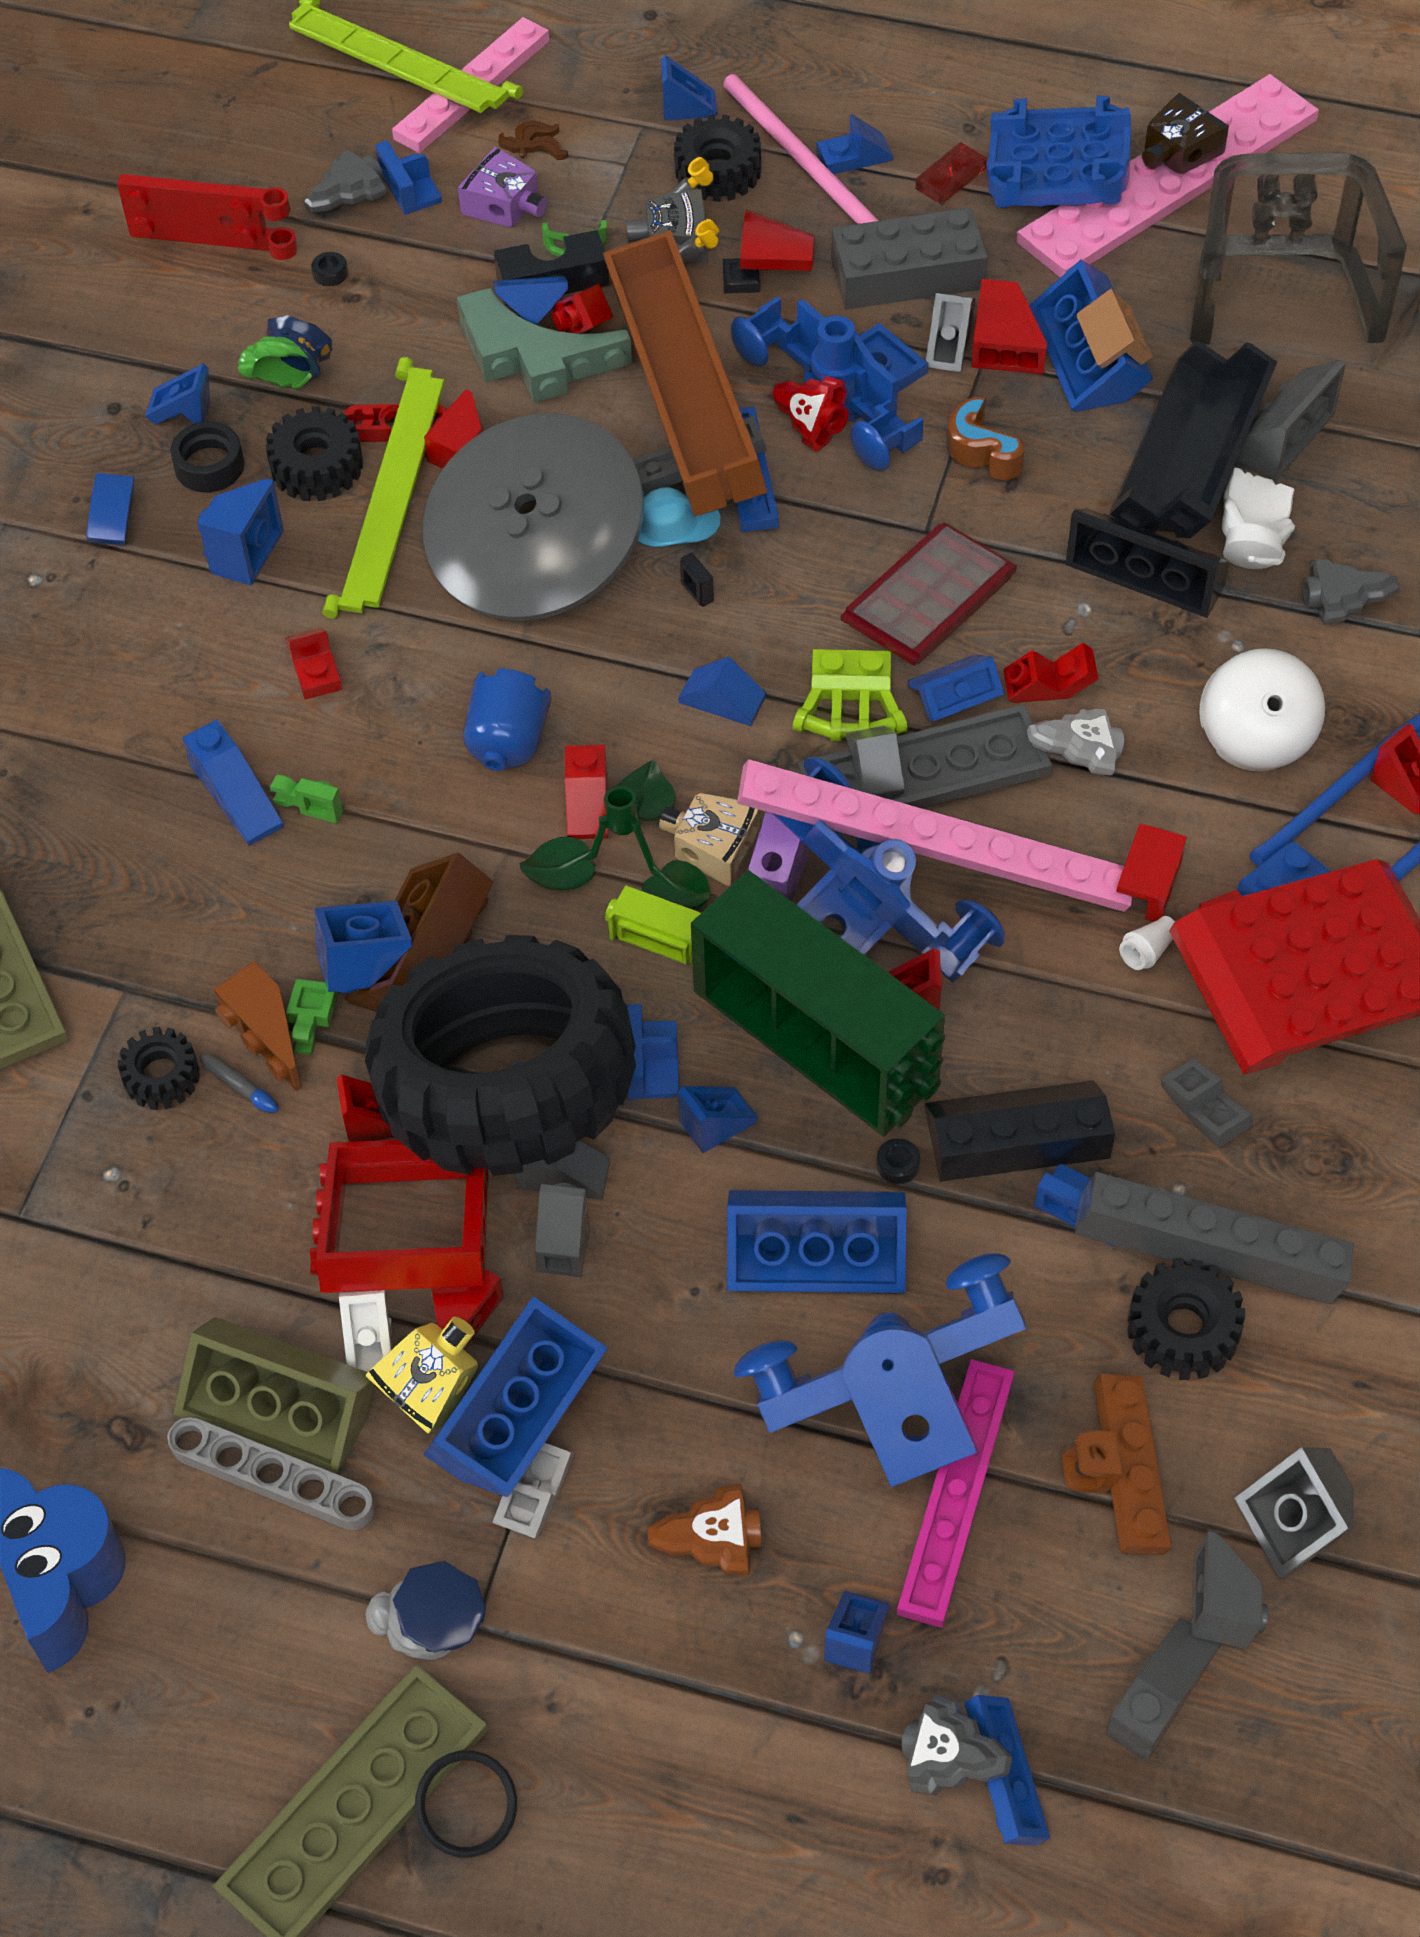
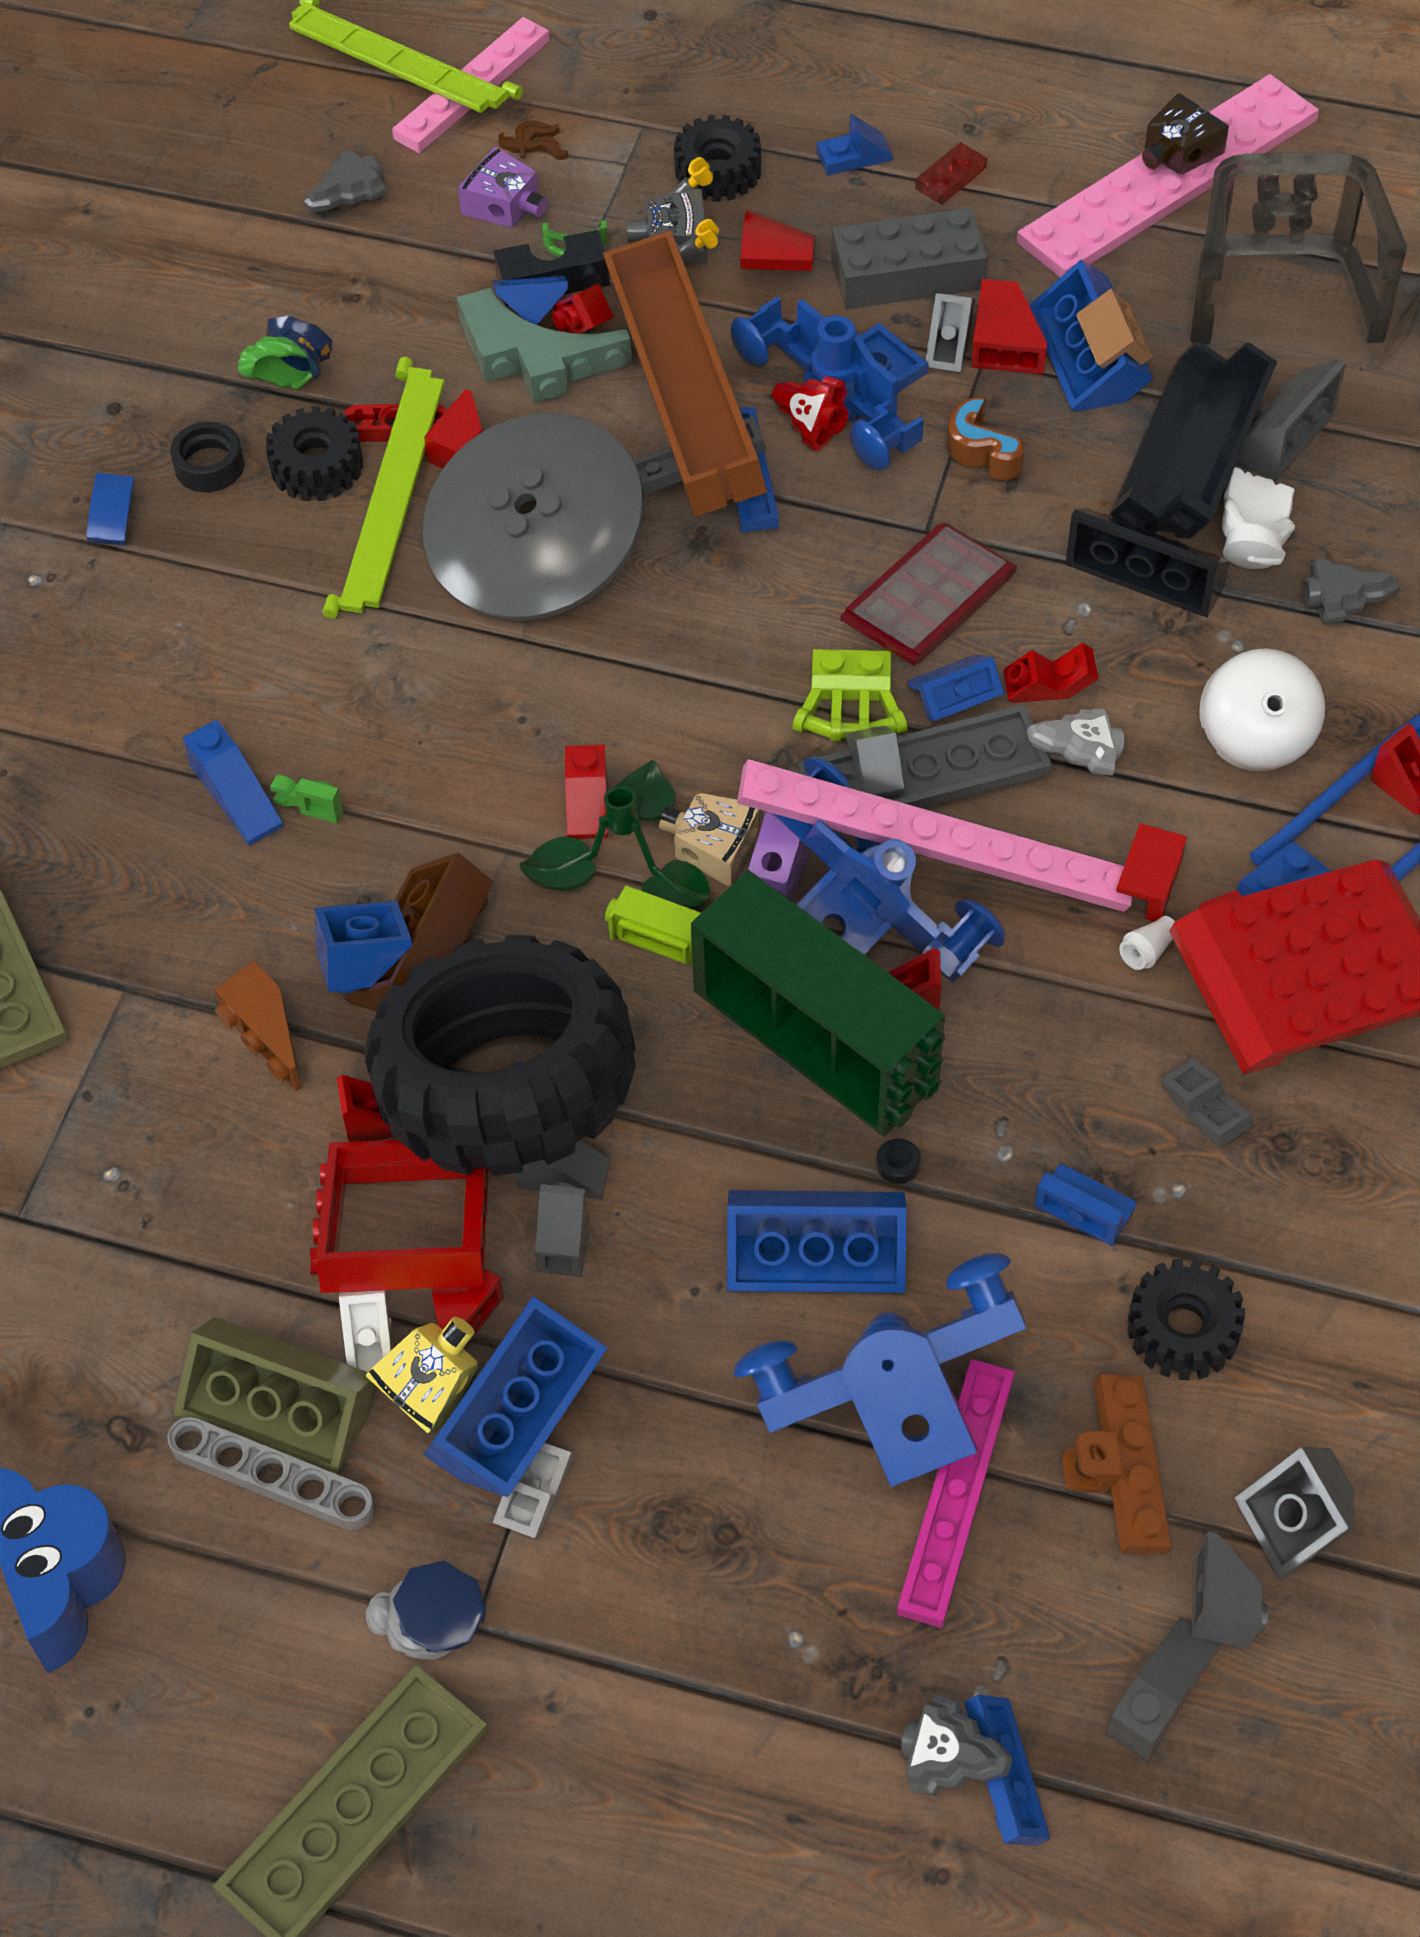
red hinge [117,174,298,260] -> none
black tyre [118,1027,200,1110] -> none
blue slope [145,363,210,425] -> none
blue slope [198,478,284,586] -> none
dark grey piece [200,1053,279,1113] -> none
red slope [285,627,343,700] -> none
bright green plate [286,979,339,1055] -> none
black tile [311,252,348,286] -> none
blue panel [375,140,442,215] -> none
black tyre [415,1750,517,1857] -> none
blue cylinder [463,668,552,771] -> none
blue panel [627,1004,679,1099] -> none
medium azure piece [638,487,720,547] -> none
dark orange rock [647,1484,762,1575] -> none
blue slope [661,55,717,120] -> none
blue slope [678,657,766,726] -> none
blue slope [678,1086,759,1153] -> none
black tile [680,552,714,607] -> none
bright pink piece [723,74,879,224] -> none
black tile [723,258,760,294] -> none
blue slope [824,1591,890,1674] -> none
black slope [924,1080,1115,1182] -> none
blue plate [986,95,1131,208] -> none
dark grey brick [1074,1172,1354,1304] -> none

